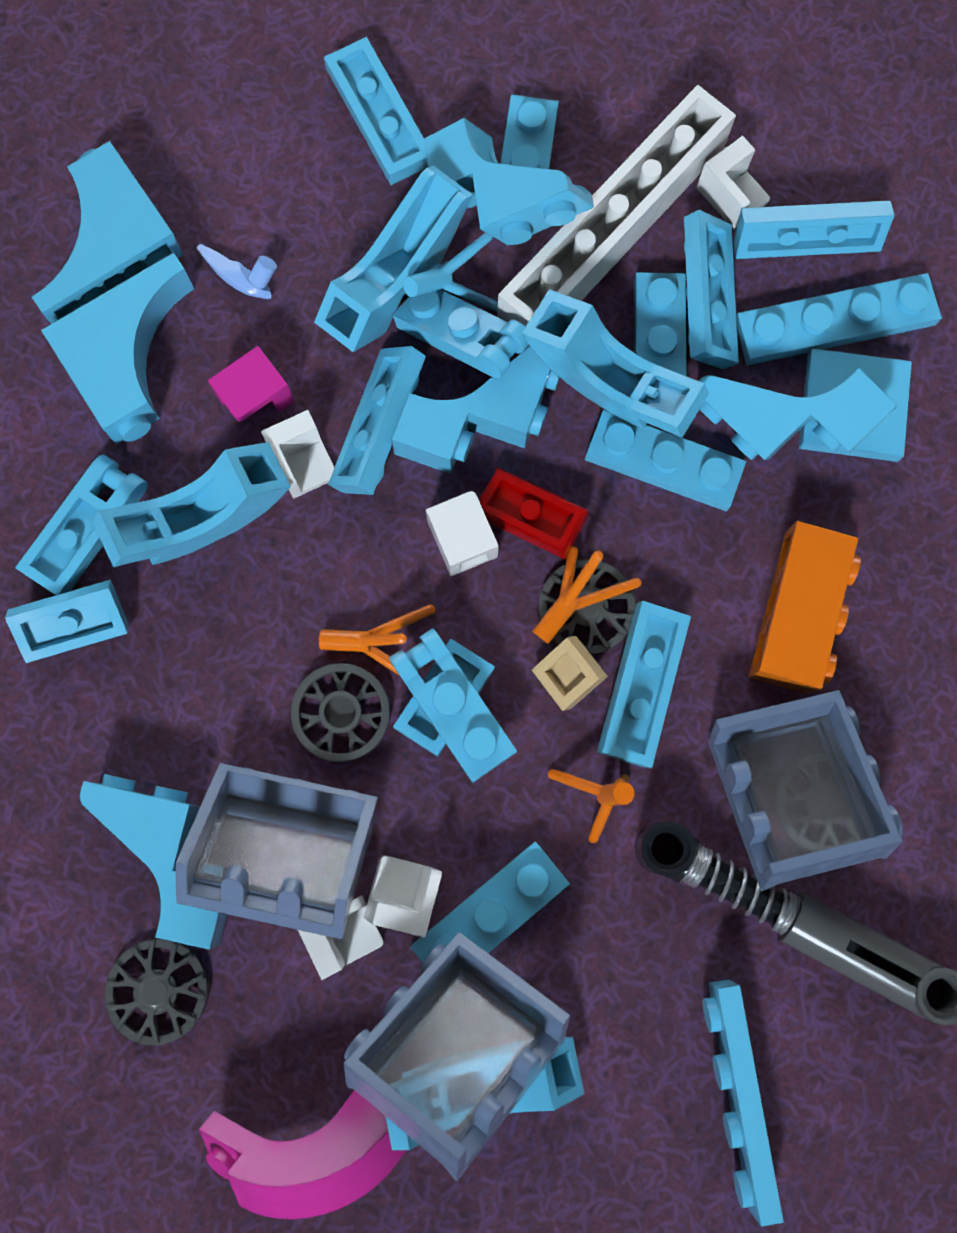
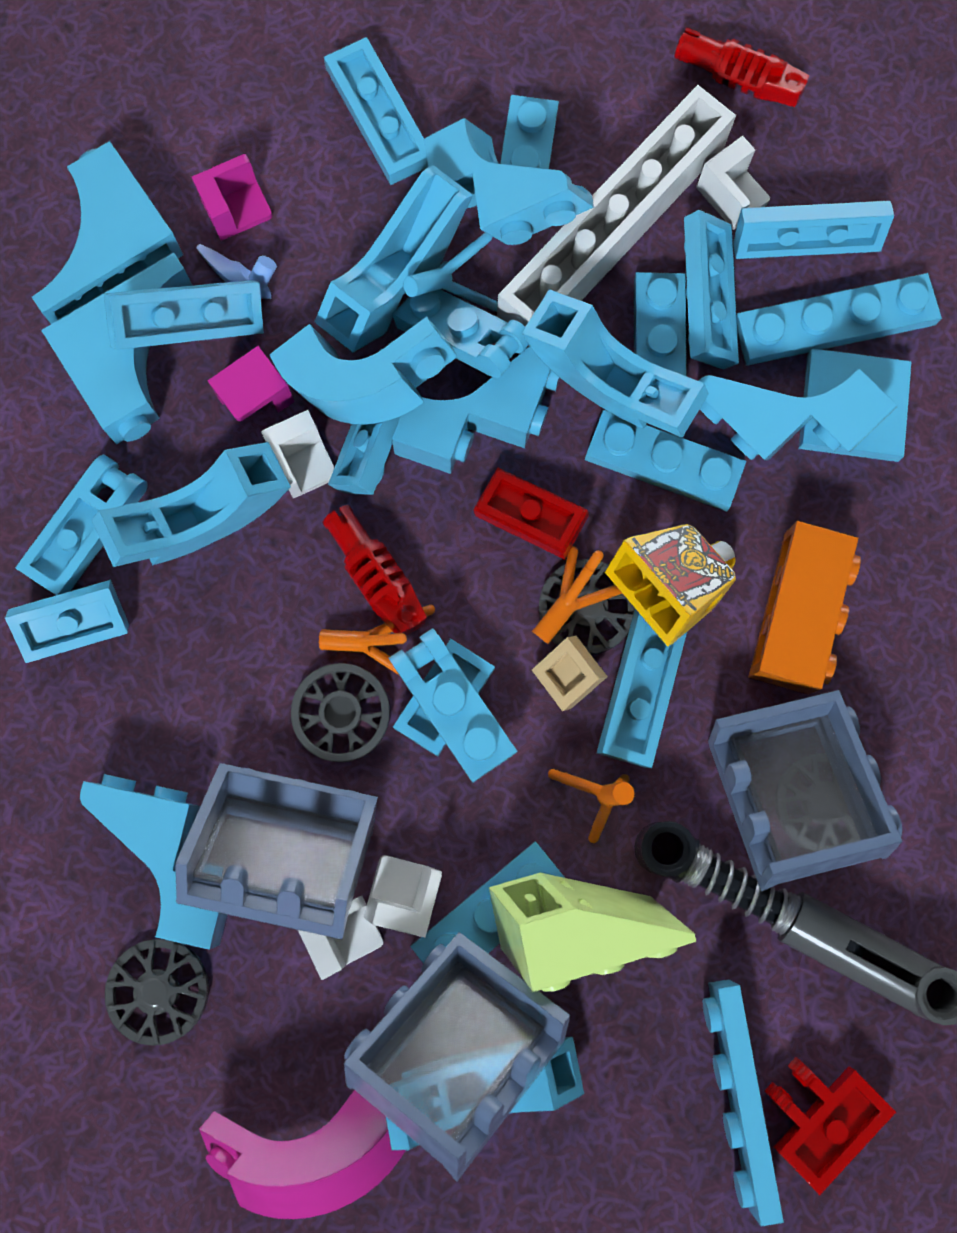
white panel [426,491,499,576] -> none
none -> medium azure plate [103,280,264,350]
none -> dark pink panel [192,154,273,241]
none -> medium azure arch [269,316,458,424]
none -> red hinge [322,505,427,636]
none -> yellowish green slope [489,873,696,992]
none -> torso [605,524,736,647]
none -> red hinge [674,27,809,107]
none -> red hinge [764,1057,896,1195]

